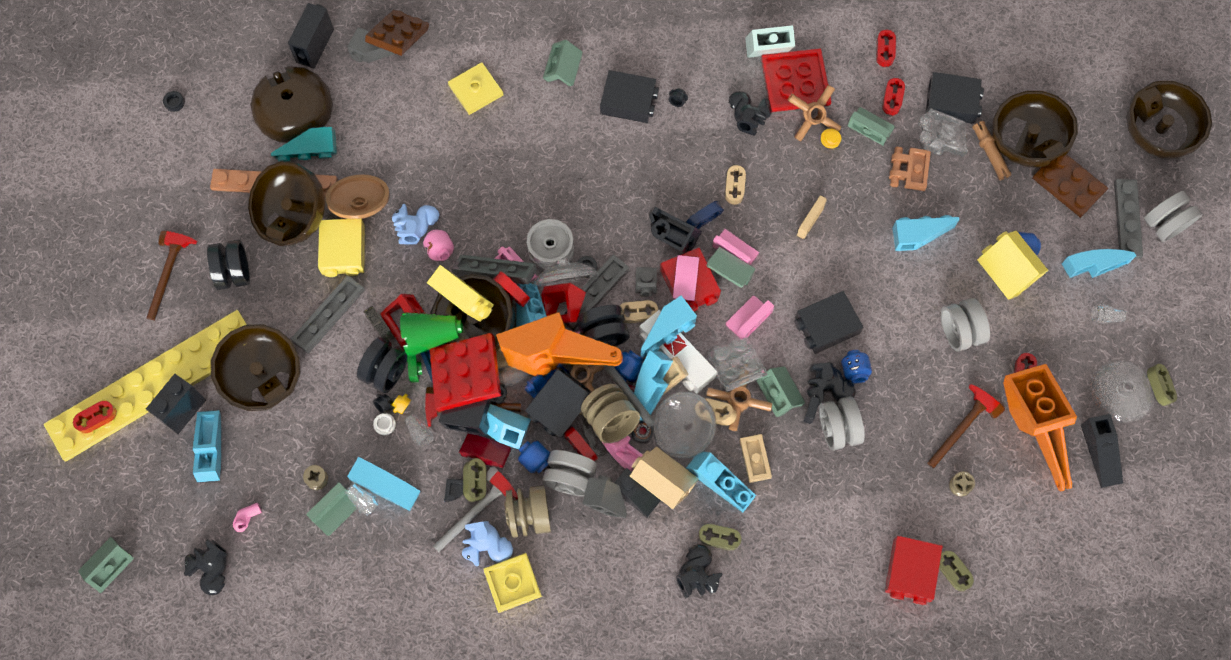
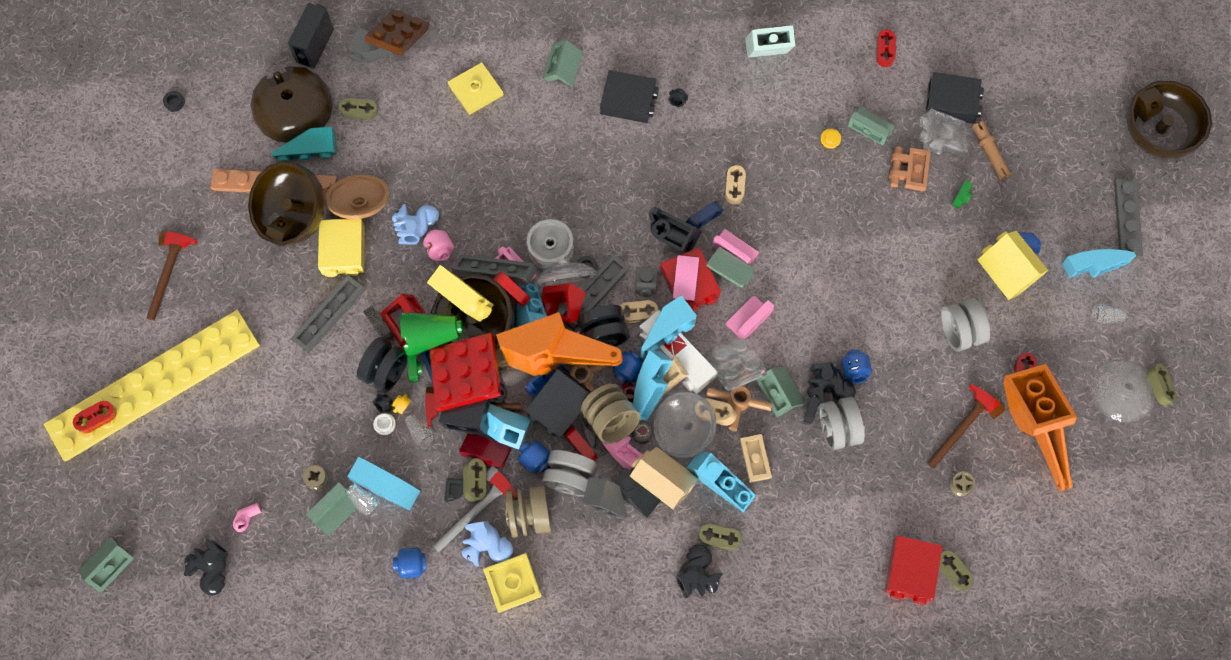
black brick [145,374,206,434] -> none
medium azure slope [193,410,221,482] -> none
black wheel [207,239,250,290] -> none
dark brown piece [211,324,300,411] -> none
dark grey bar [602,365,655,427] -> none
black animal [728,91,772,136] -> none
red plate [761,48,832,112] -> none
medium nougat bar [788,85,841,141] -> none
black brick [794,290,864,354] -> none
tan tile [797,195,827,239] -> none
red beam [882,78,905,116] -> none
medium azure slope [892,215,959,251] -> none
dark brown piece [993,91,1078,167] -> none
reddish brown plate [1032,154,1108,218] -> none
black slope [1081,414,1123,488] -> none
light grey wheel [1144,191,1203,243] -> none
none -> olive beam [339,98,378,120]
none -> blue head [393,548,426,579]
none -> green plate [952,180,973,209]

